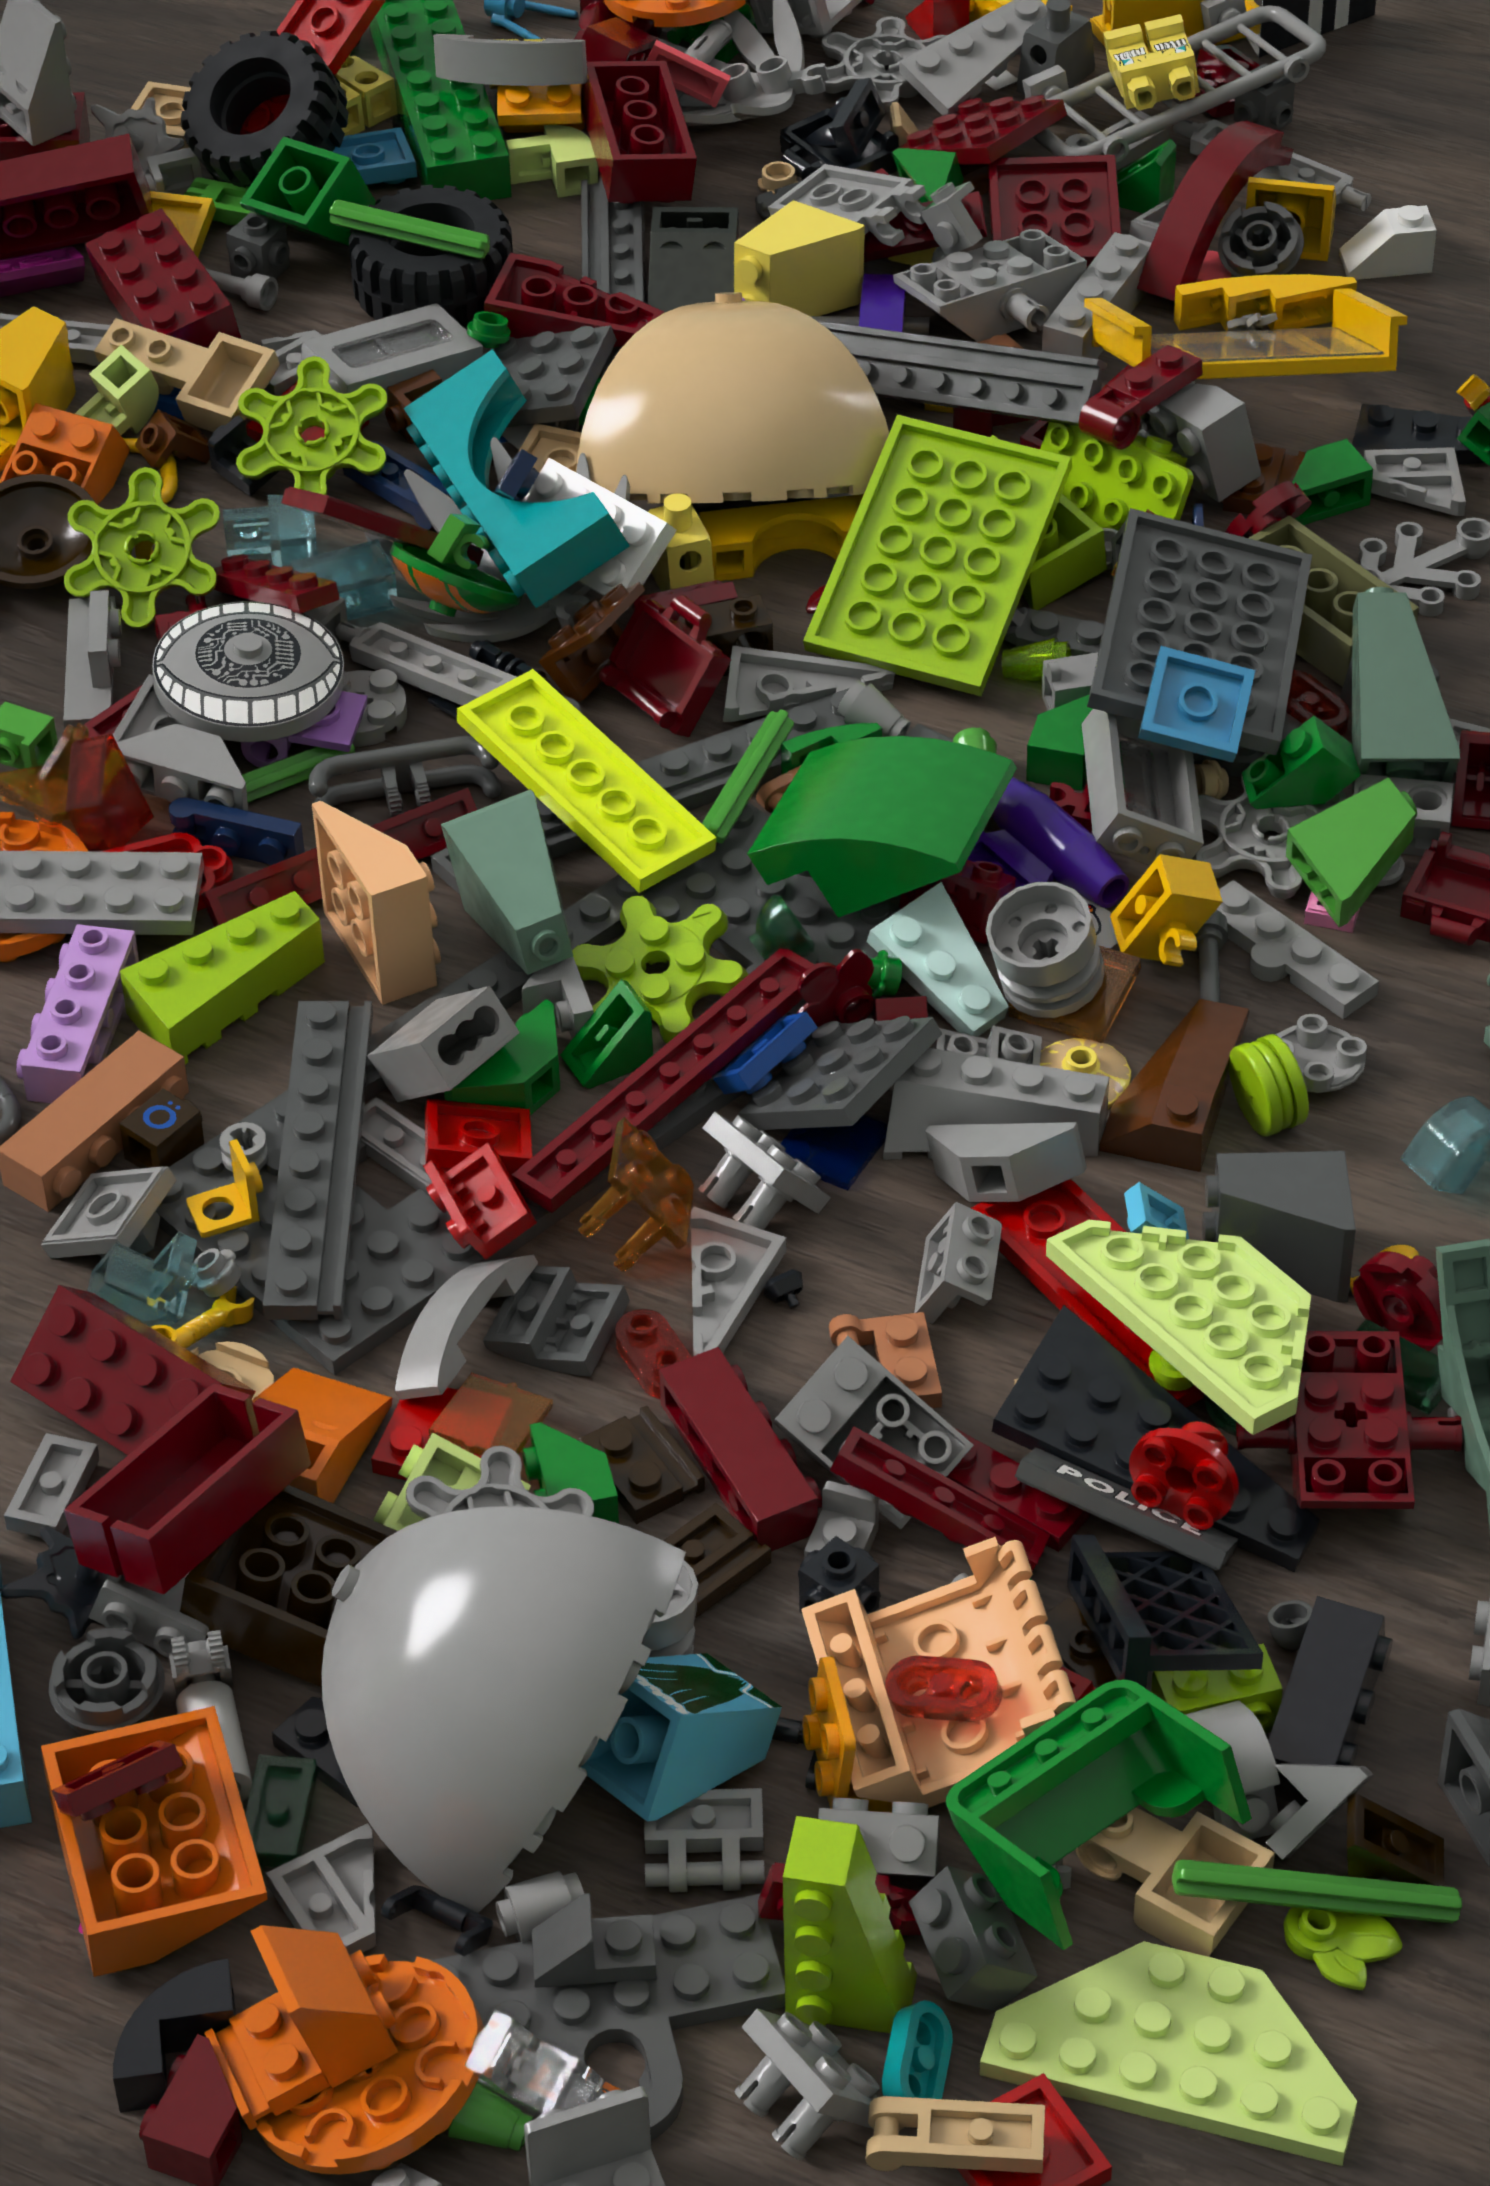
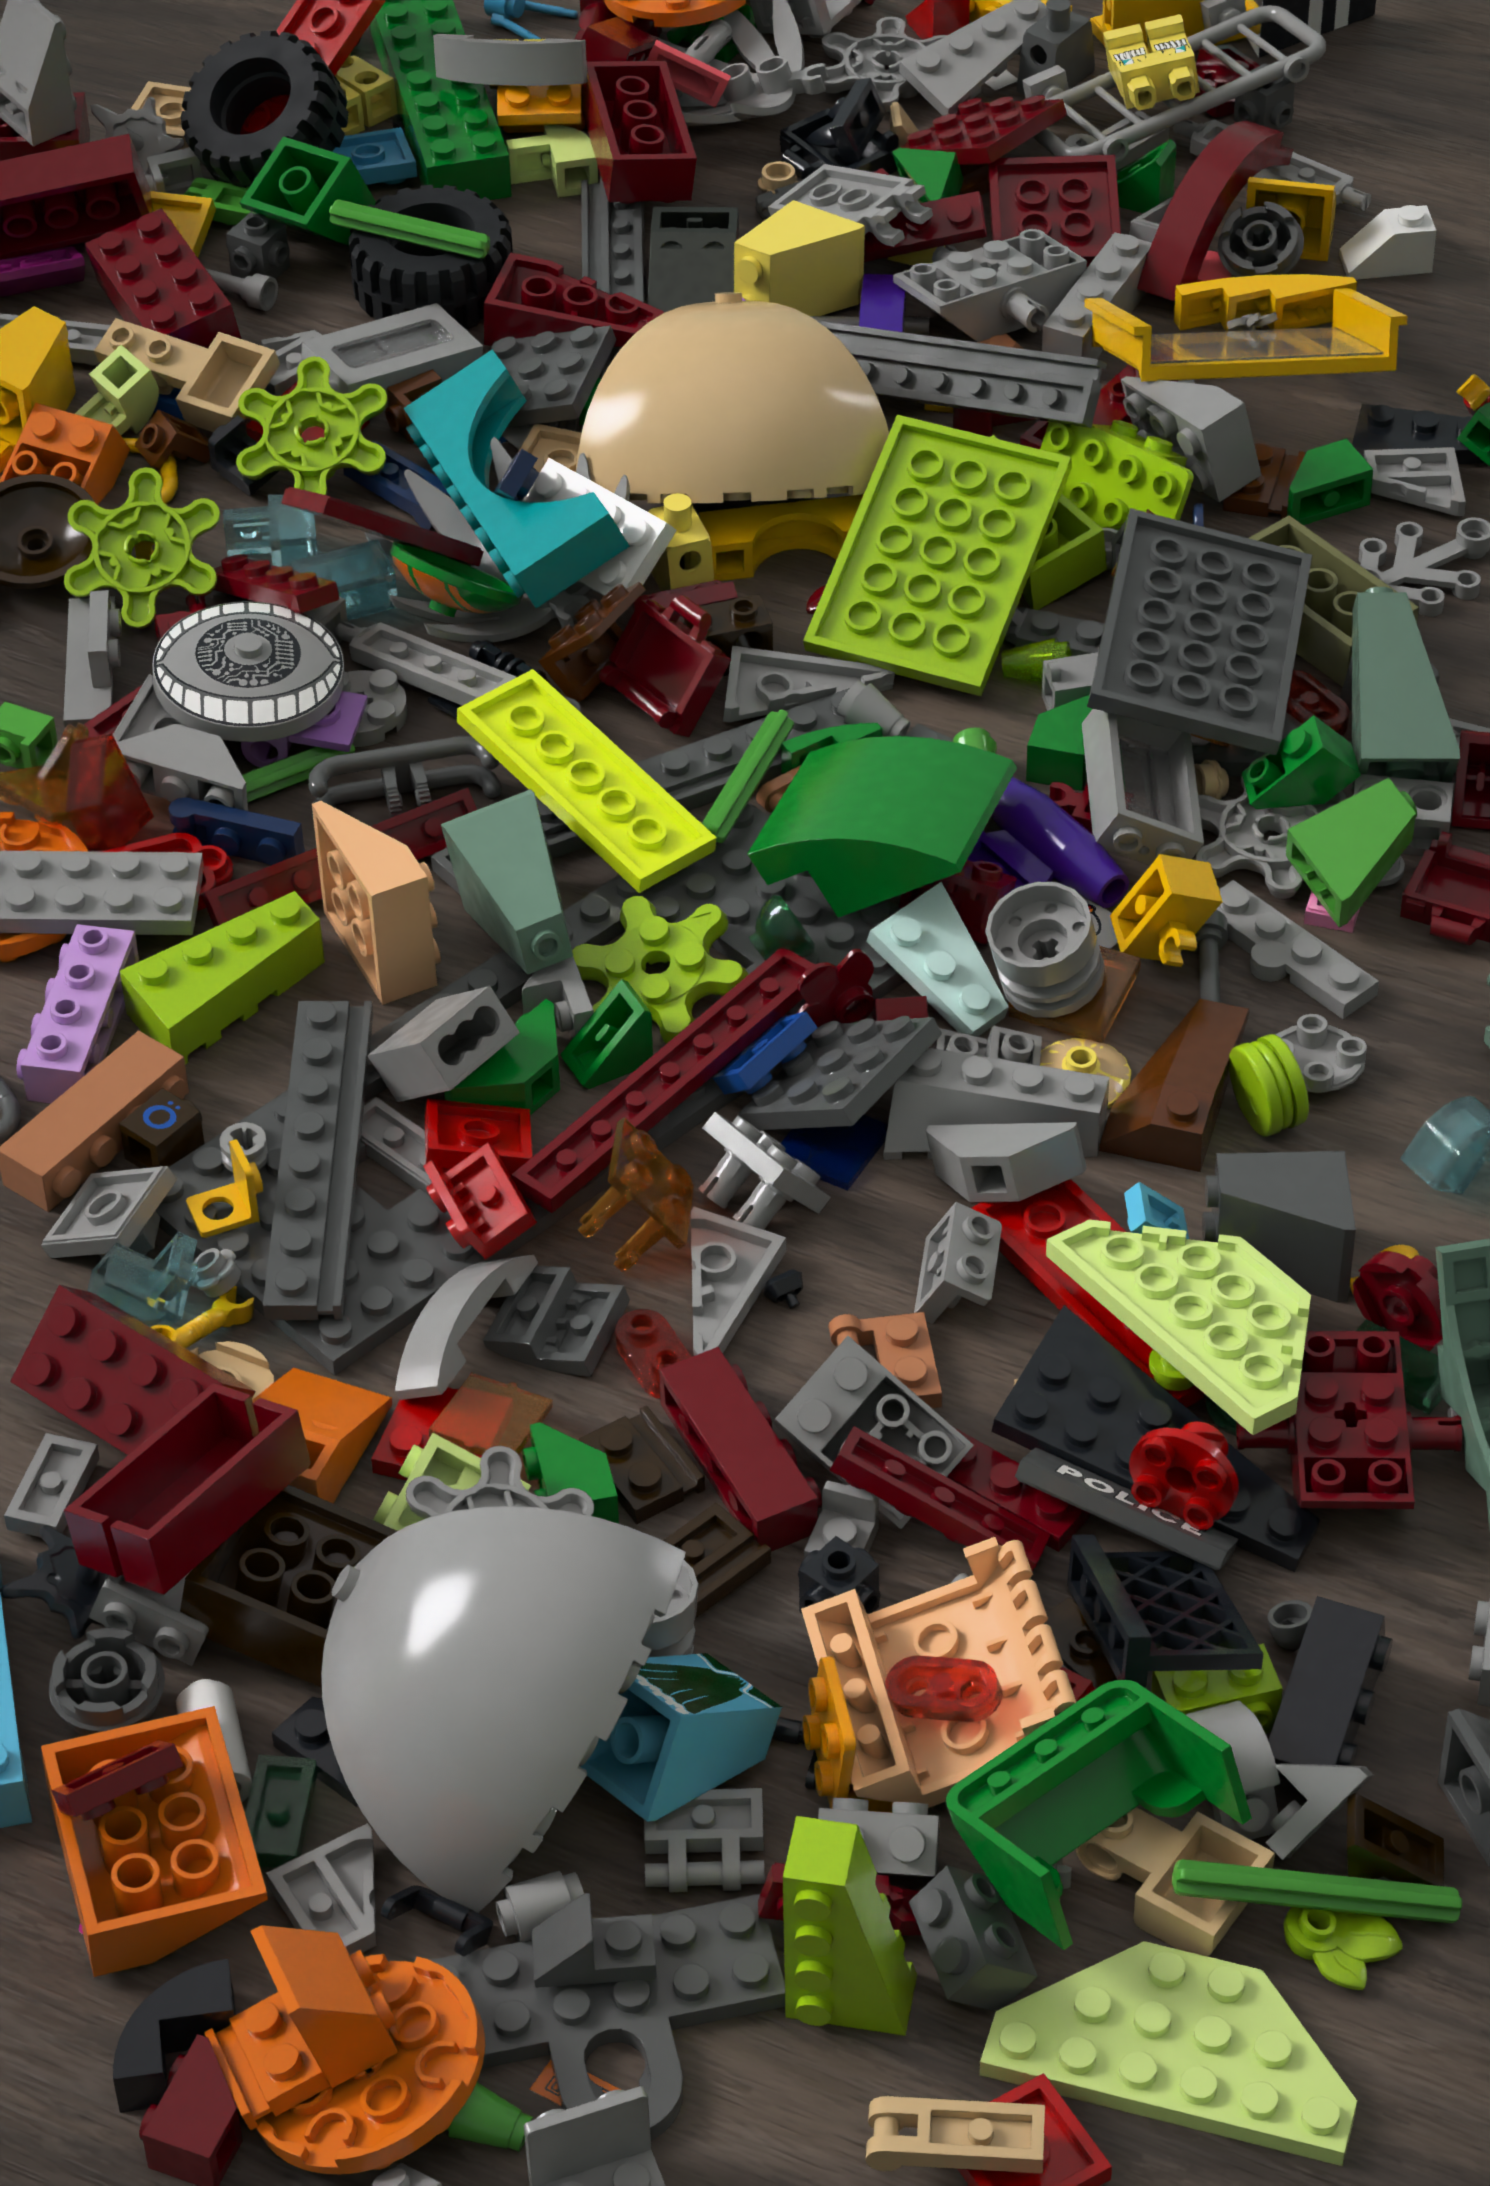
light grey hinge [169,1630,233,1696] -> none
bright green tile [427,513,491,570] -> none
clear brick [464,2010,606,2117] -> none
green plate [467,311,511,348] -> none
light grey plate [734,2008,880,2160] -> none
green plate [868,950,902,999] -> none
teal plate [882,2000,953,2099] -> none
light grey bracket [920,181,983,257] -> none
dark red plate [1079,345,1203,450] -> none
dark azure plate [1138,646,1256,763] -> none
dark red plate [1225,481,1312,538] -> none

